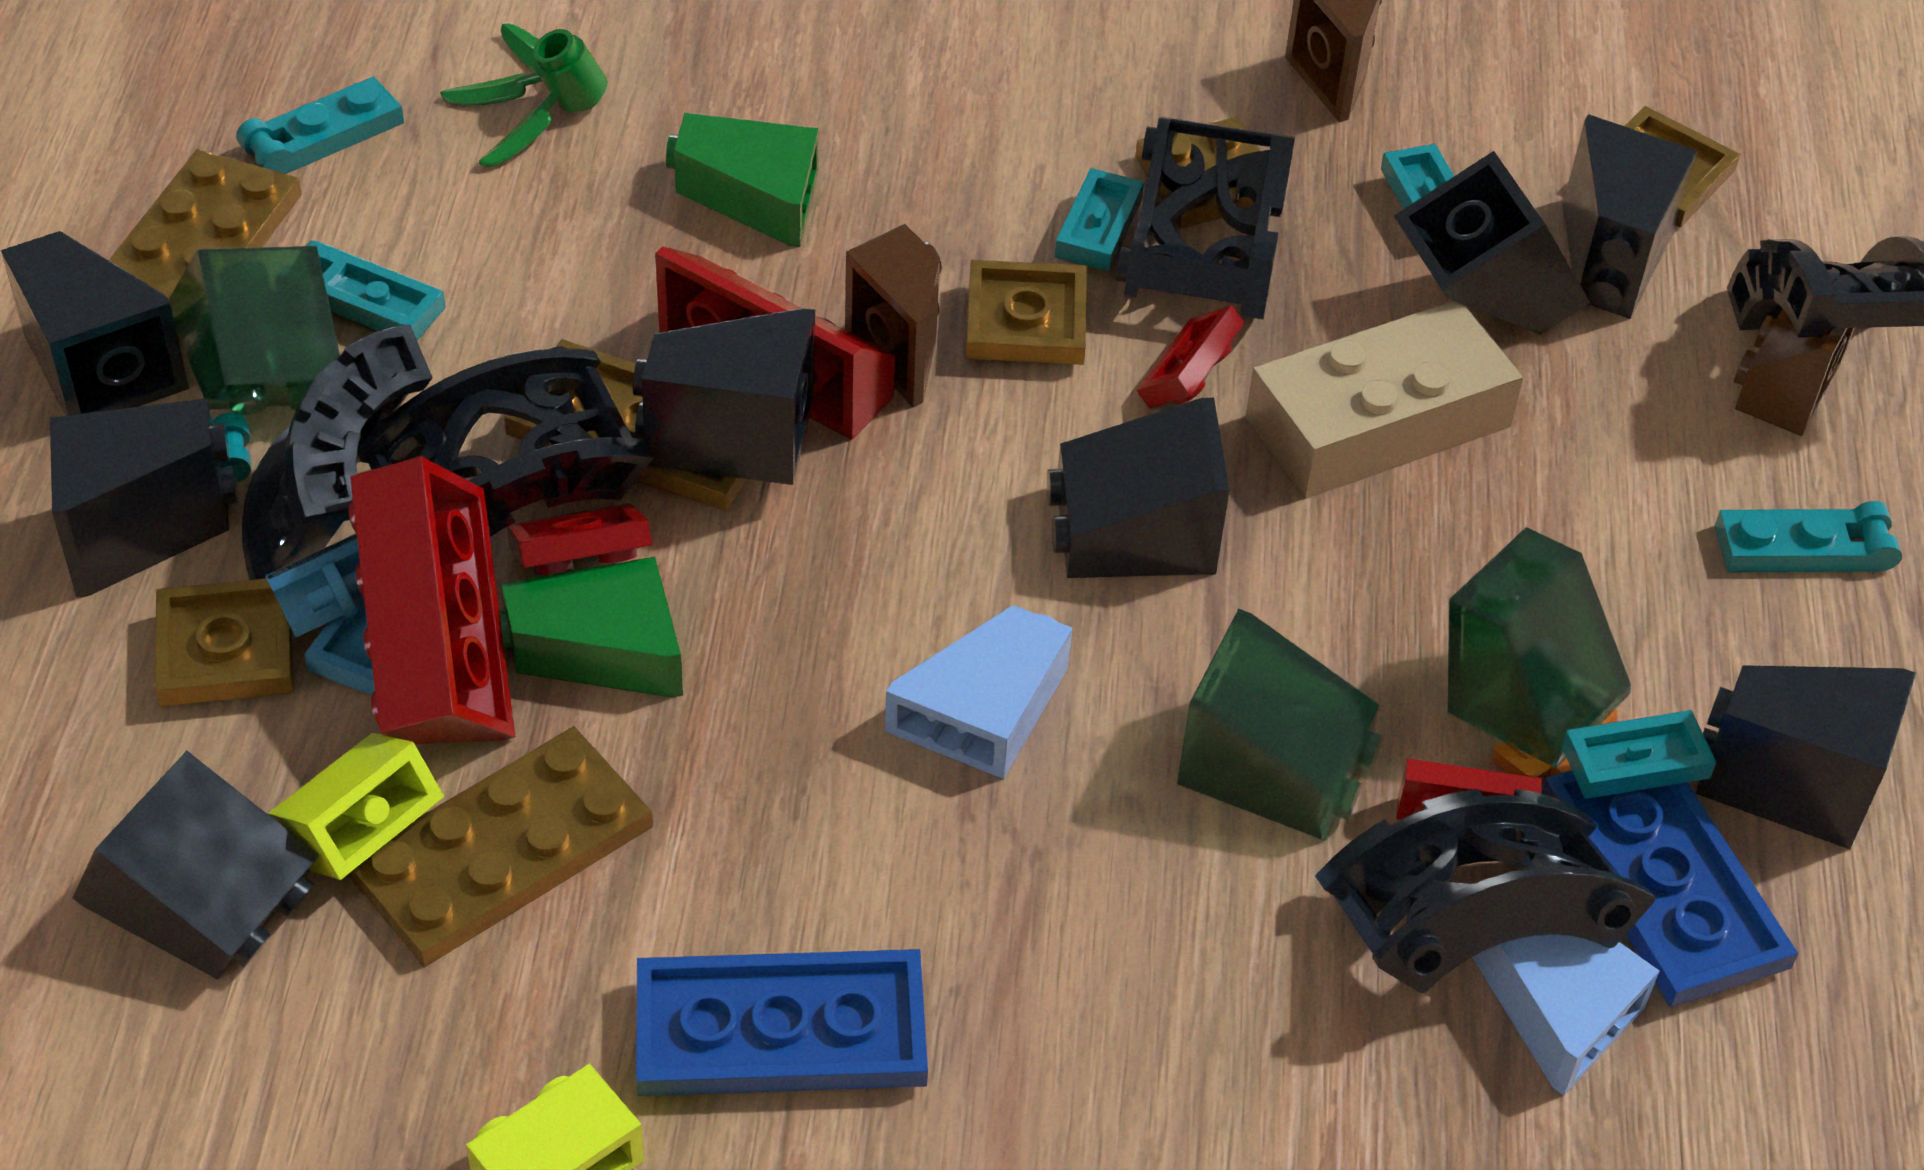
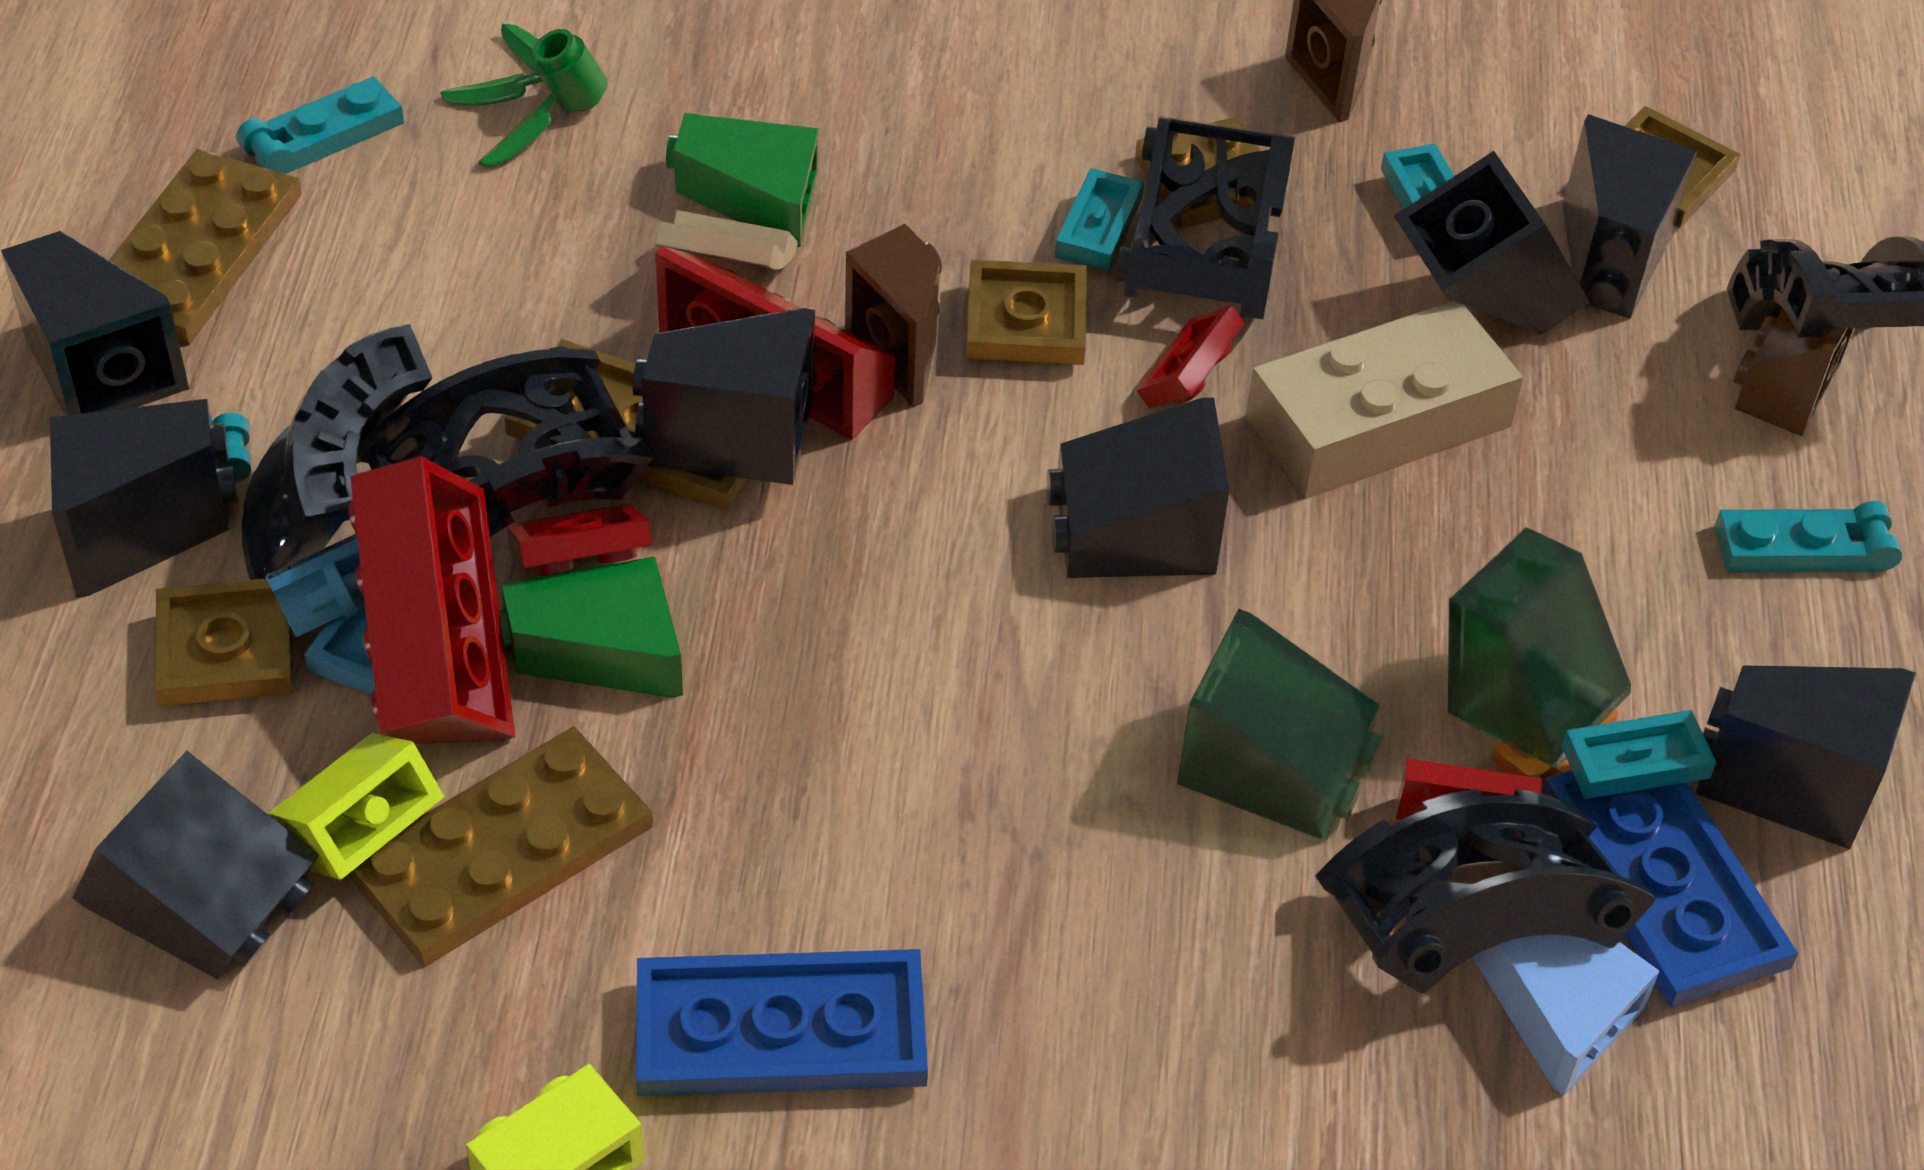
clear green slope [168,246,340,415] -> none
teal plate [273,240,446,340] -> none
light blue slope [885,605,1072,779] -> none
none -> tan slope [655,210,798,270]

